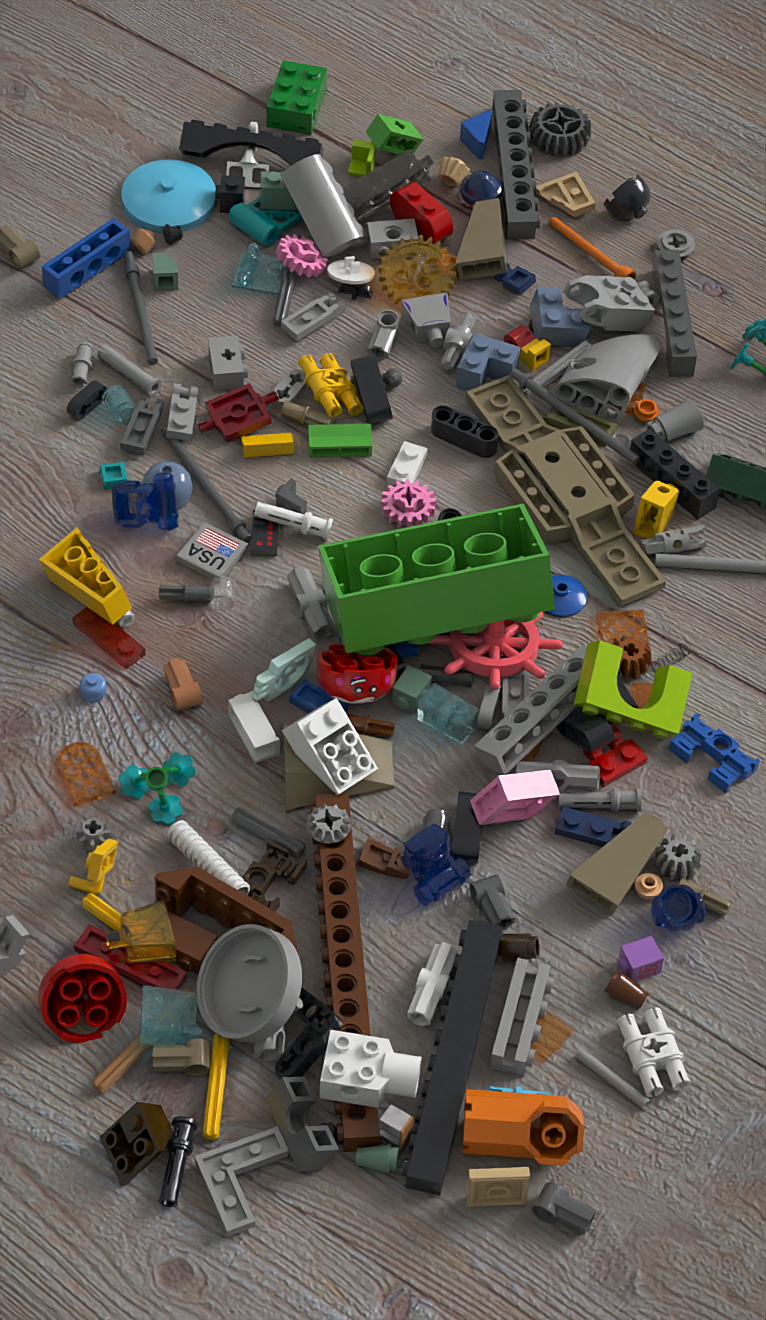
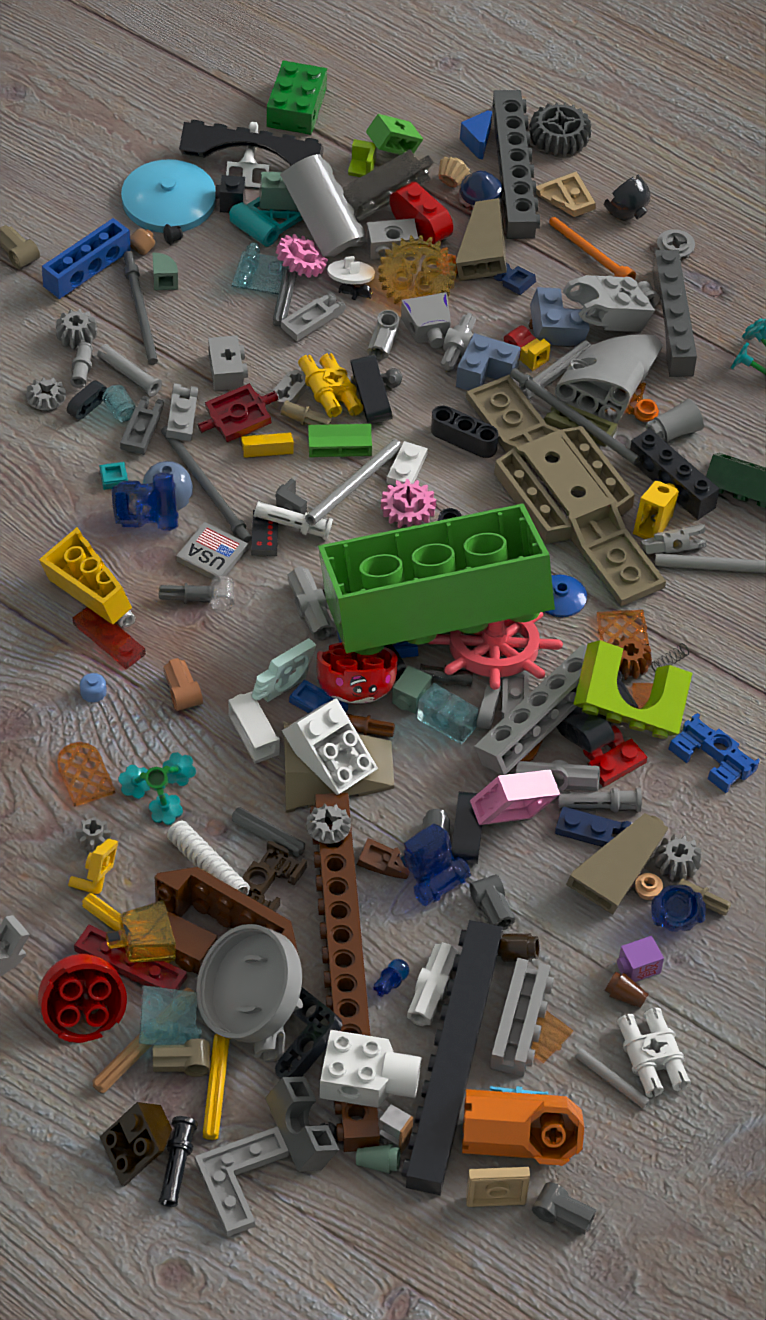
none -> light grey gear [26,377,66,410]
none -> light grey gear [56,309,97,350]
none -> light grey piece [305,439,402,526]
none -> clear blue axle [373,959,410,997]

